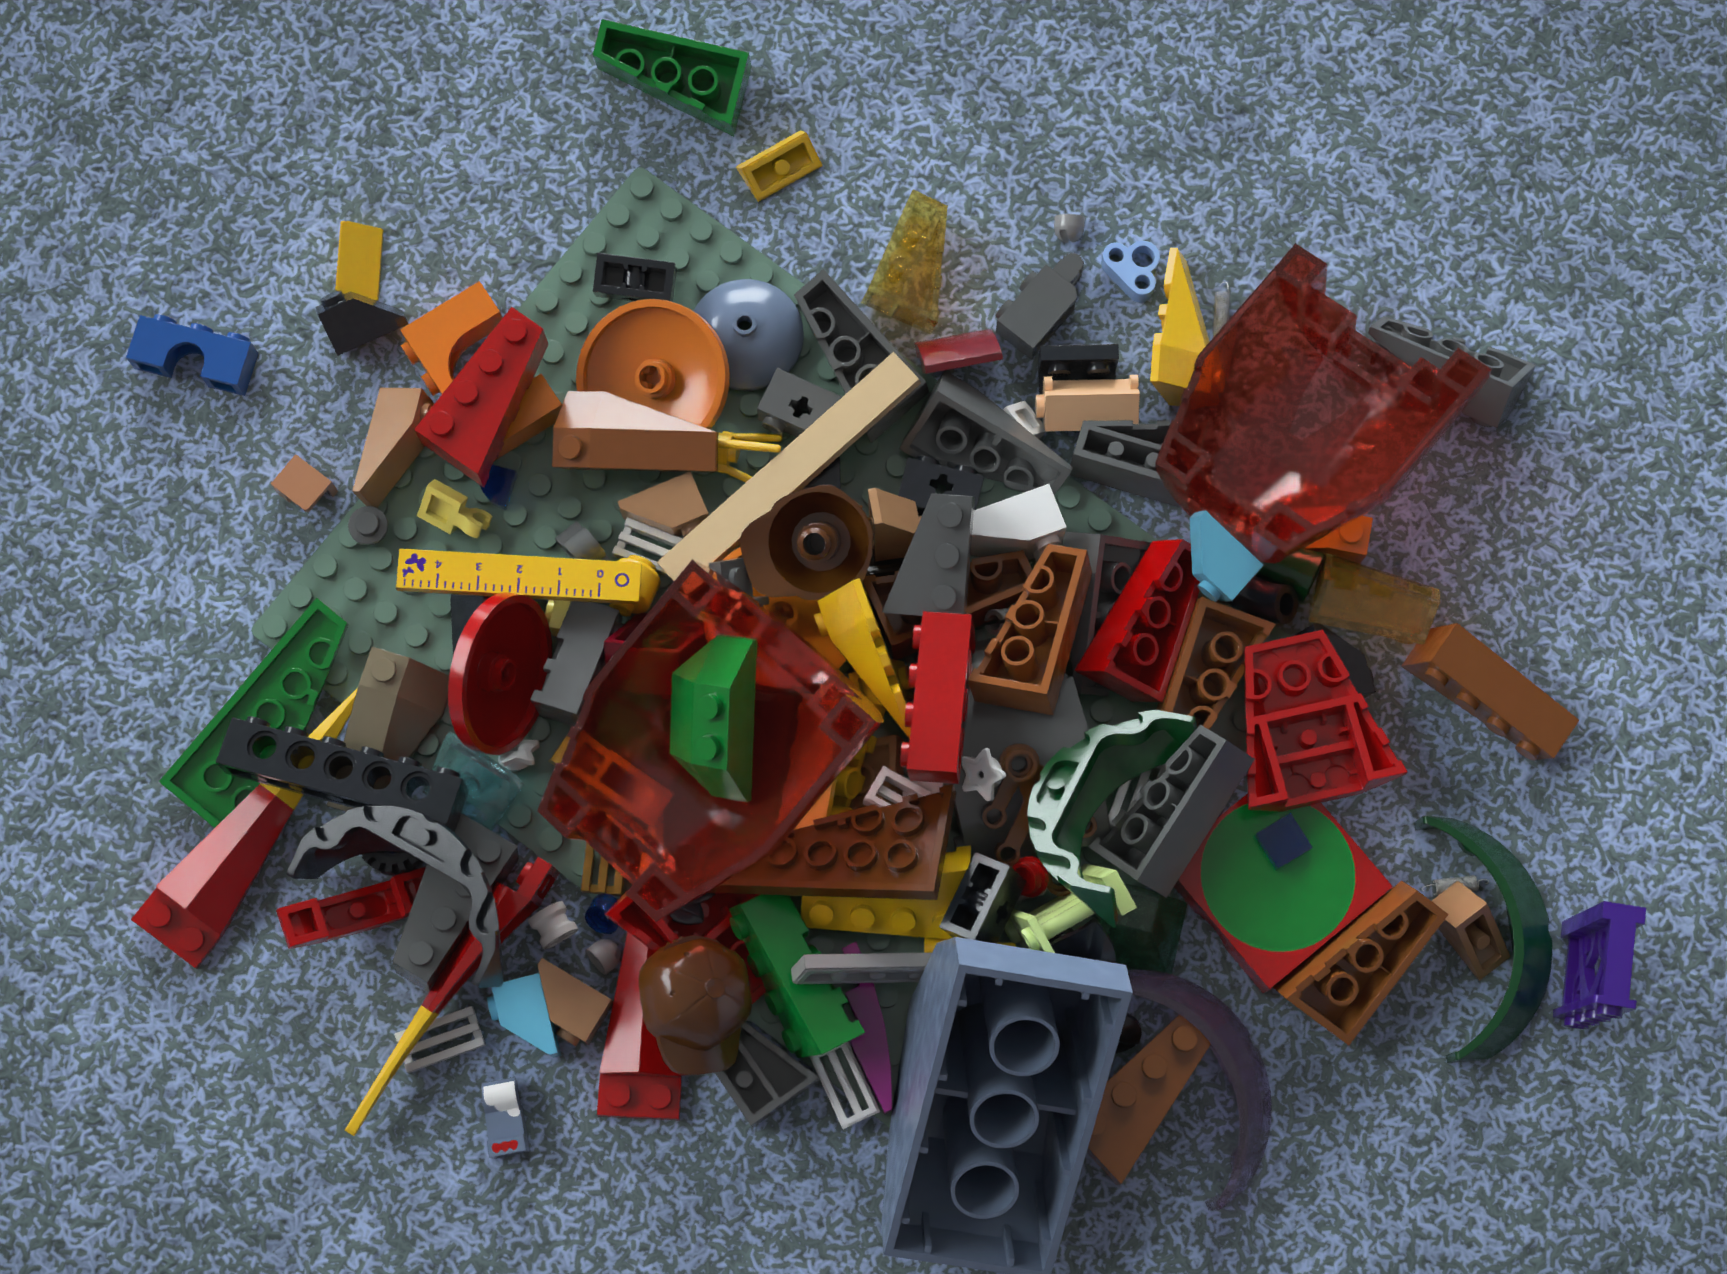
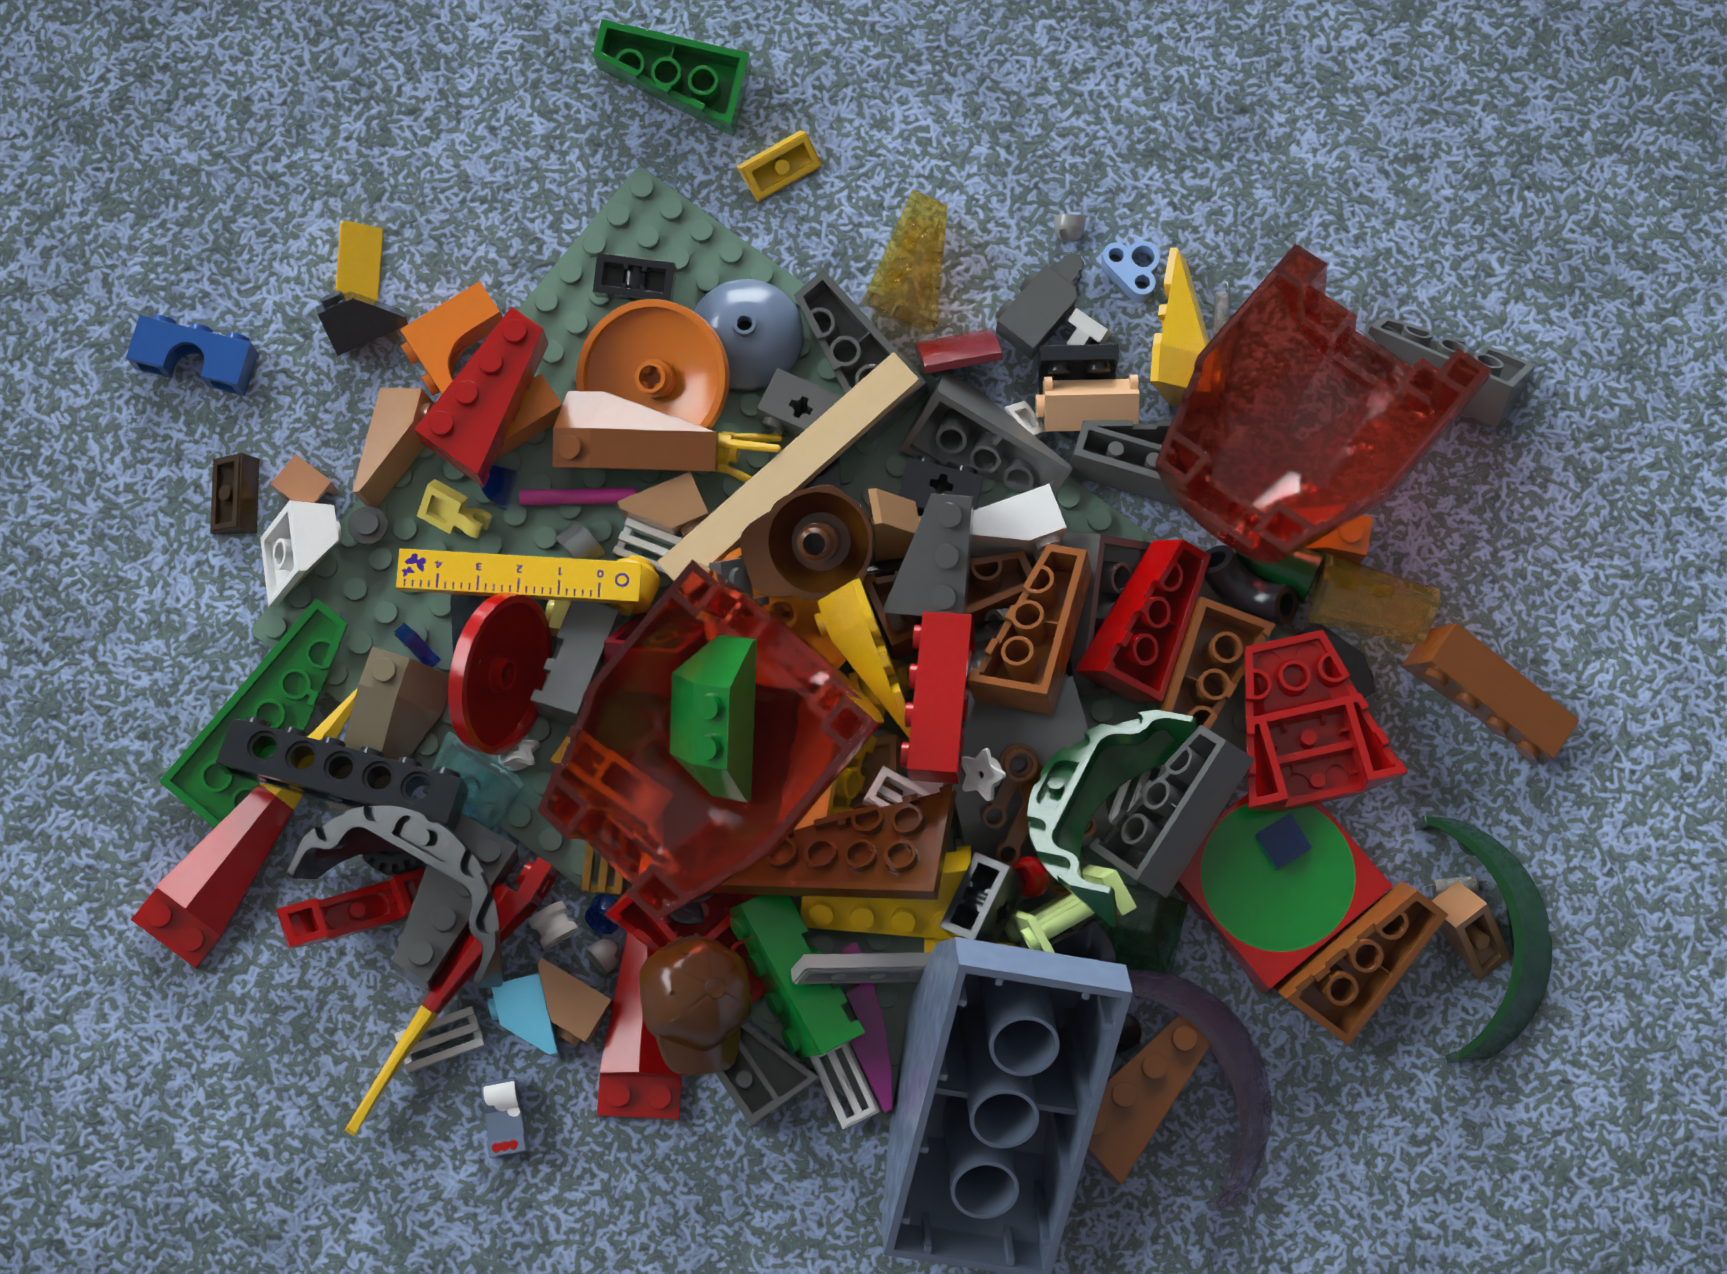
medium azure slope [1189,510,1263,602] -> none
dark purple fence [1553,901,1646,1029] -> none
none -> dark brown slope [210,453,260,534]
none -> white slope [260,500,341,608]
none -> clear blue tile [394,622,441,668]
none -> dark pink bar [519,487,638,506]
none -> white tile [1067,308,1111,345]

